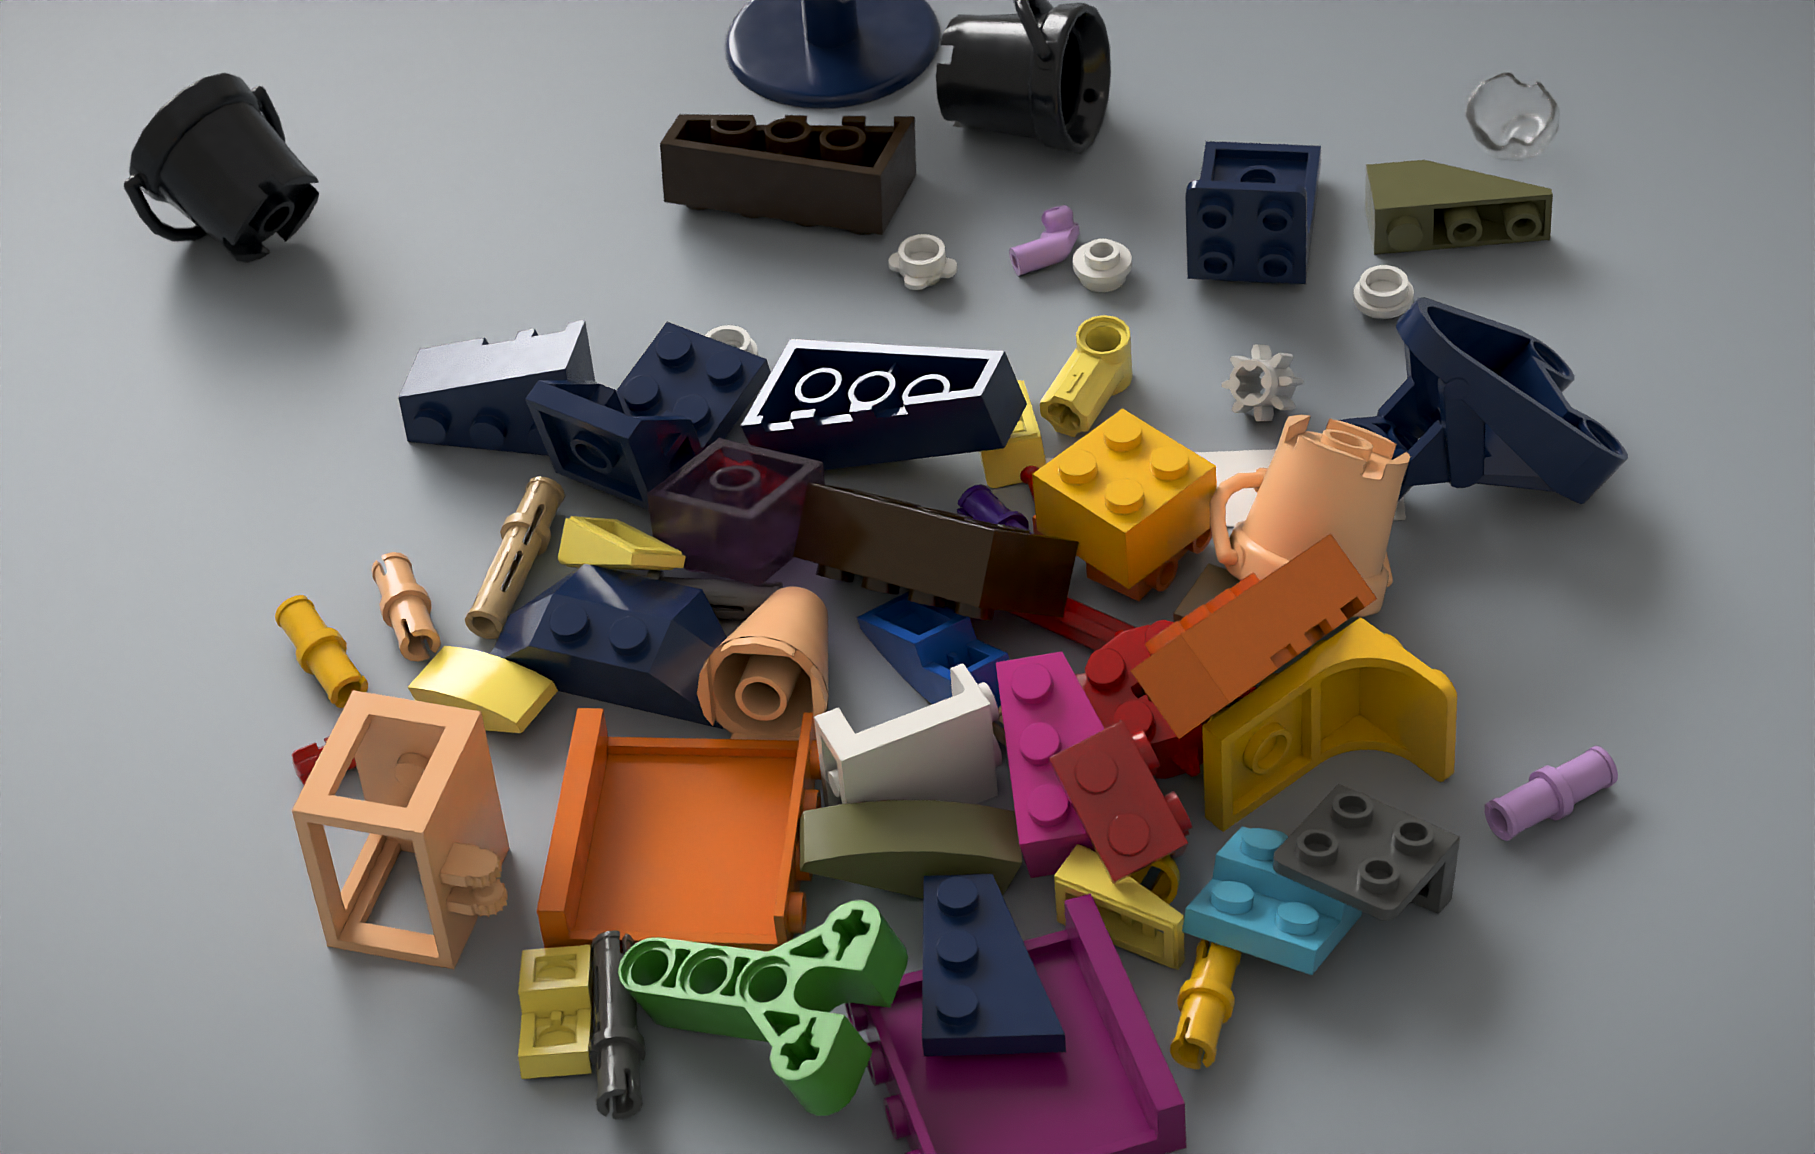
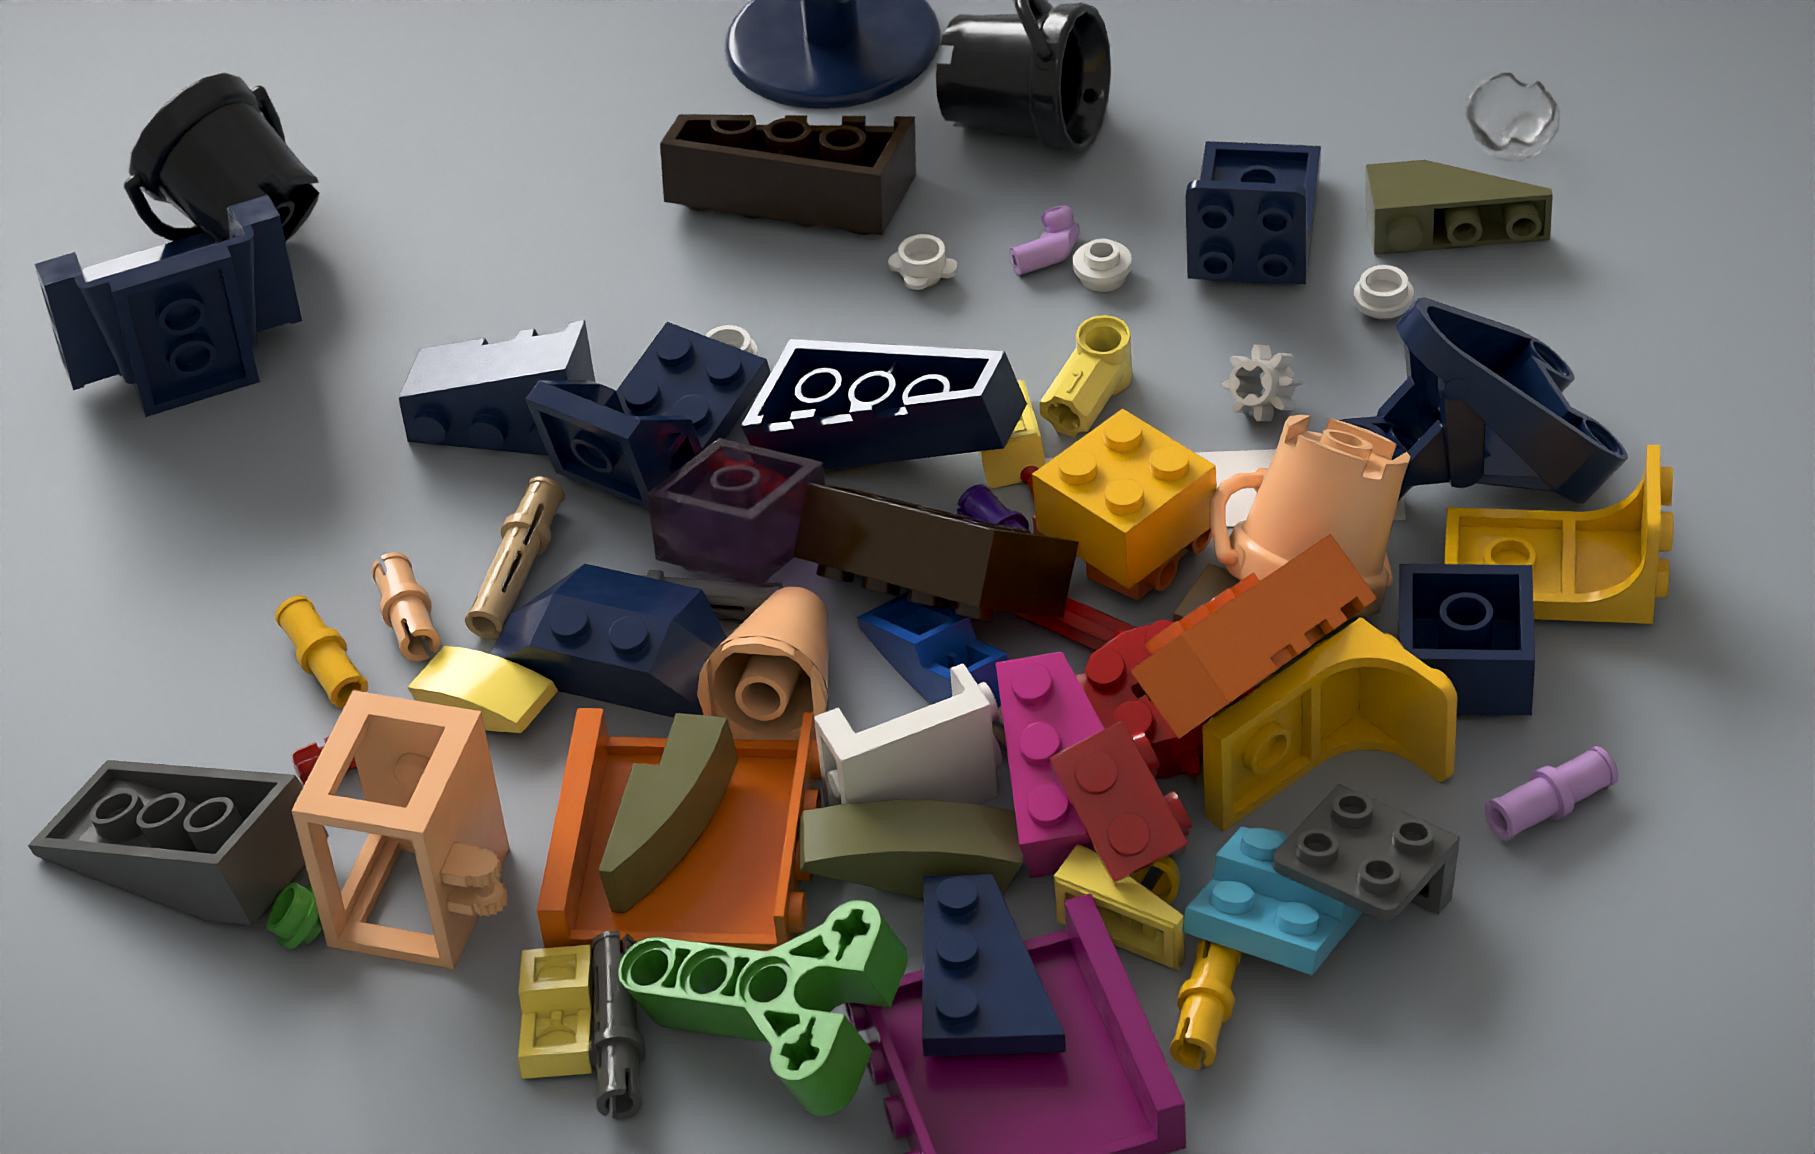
light yellow slope [558,516,686,570] -> none
none -> dark grey slope [28,760,329,925]
none -> dark blue piece [34,195,302,417]
none -> bright green plate [266,882,322,949]
none -> olive slope [598,713,738,913]
none -> dark blue brick [1398,564,1535,716]
none -> yellow bracket [1445,444,1673,624]

